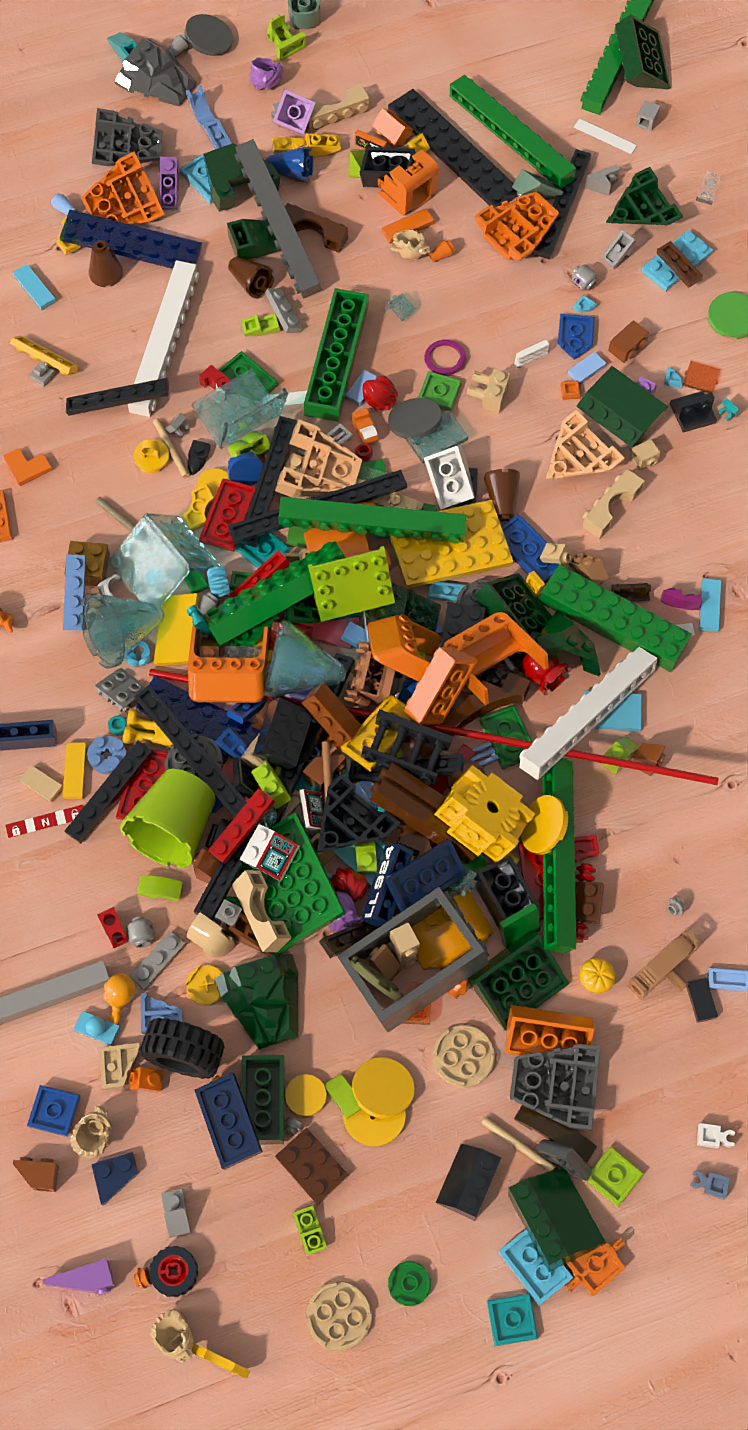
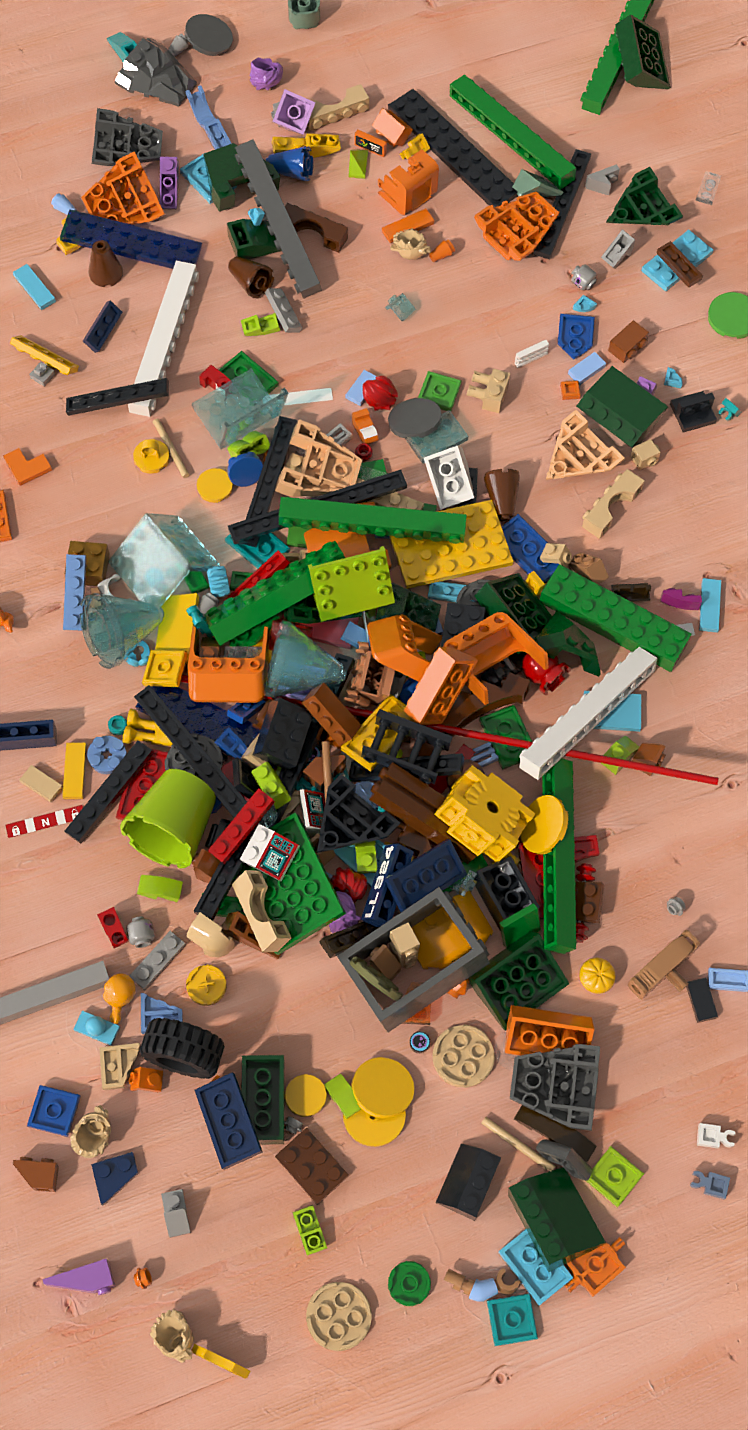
light grey hinge [94,668,145,713] -> none
dark tan bar [96,497,153,546] -> none
black wheel [149,1246,198,1297] -> none
light grey tile [165,413,189,437] -> none
yellow tile [183,483,215,532] -> none
black plate [187,440,211,475] -> none
red tile [199,478,256,552] -> none
light grey bracket [213,899,242,926] -> none
dark green wedge [214,954,298,1050] -> none
lime tile [266,14,306,61] -> none
green brick [304,288,369,422] -> none
black slope [360,147,415,188] -> none
magenta piece [424,340,467,375] -> none
white sticker [574,119,637,154] -> none
light grey brick [636,100,660,131] -> none
clear orange piece [683,361,720,393] -> none
none -> dark blue plate [83,300,123,353]
none -> yellow tile [142,650,187,687]
none -> medium azure tile [248,208,265,226]
none -> tile [409,1031,430,1053]
none -> piece [444,1268,520,1302]

